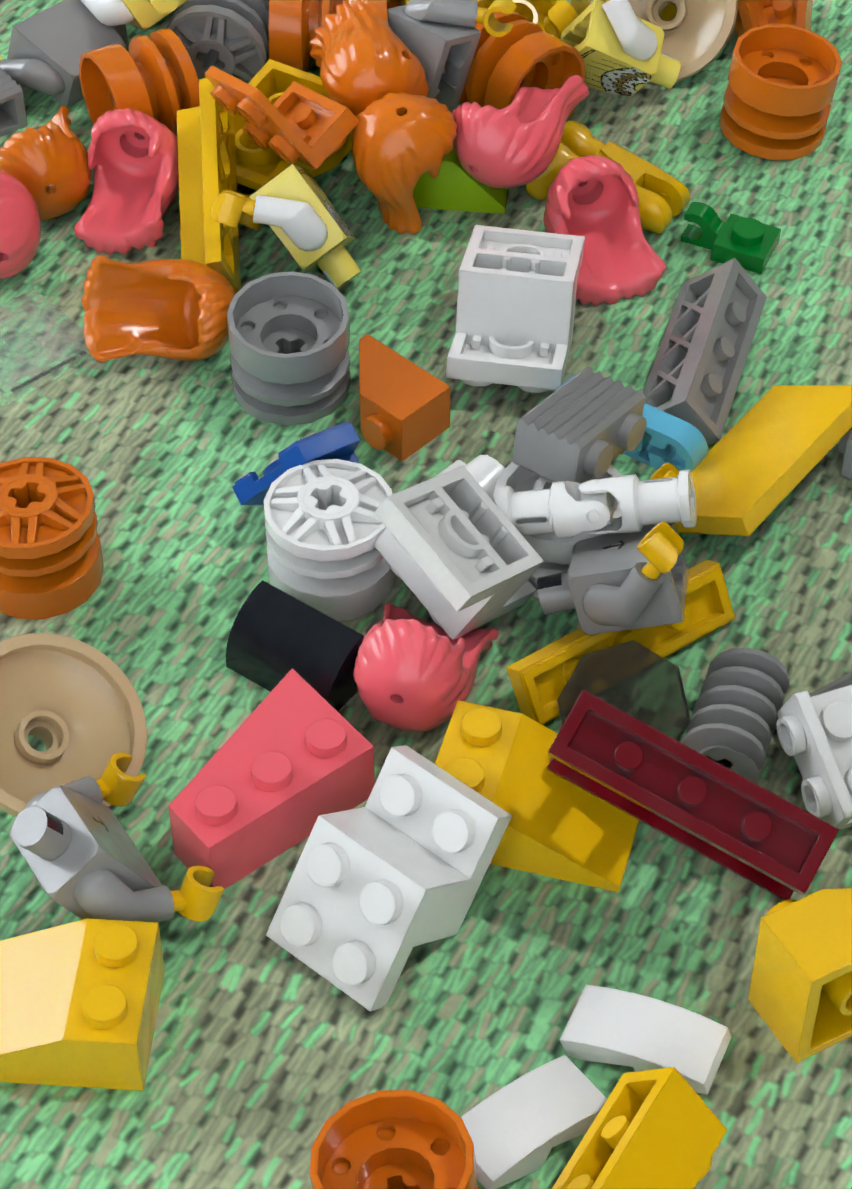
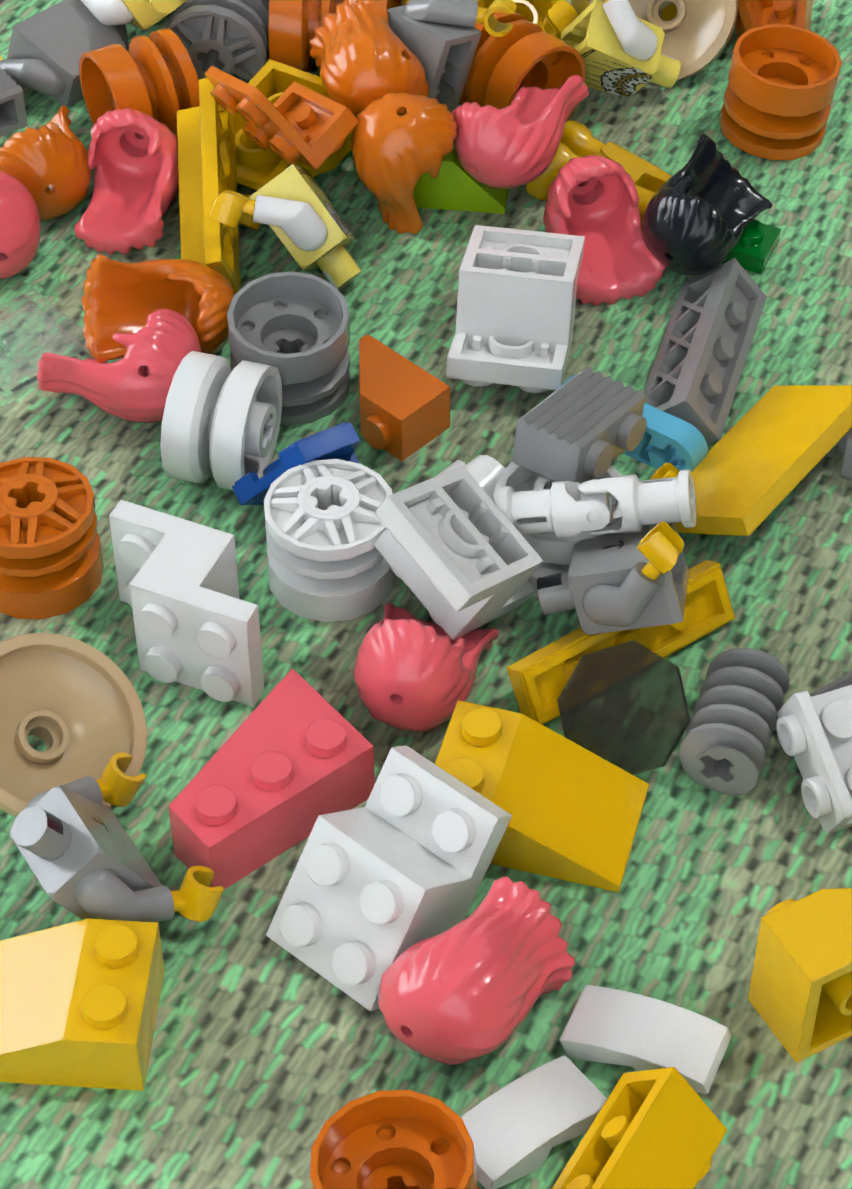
black brick [226,580,364,711] -> none
dark red fence [546,689,839,900] -> none
none -> coral piece [37,309,201,423]
none -> white bracket [109,500,265,707]
none -> white wheel [160,351,283,490]
none -> coral piece [378,876,575,1065]
none -> black piece [643,133,773,275]

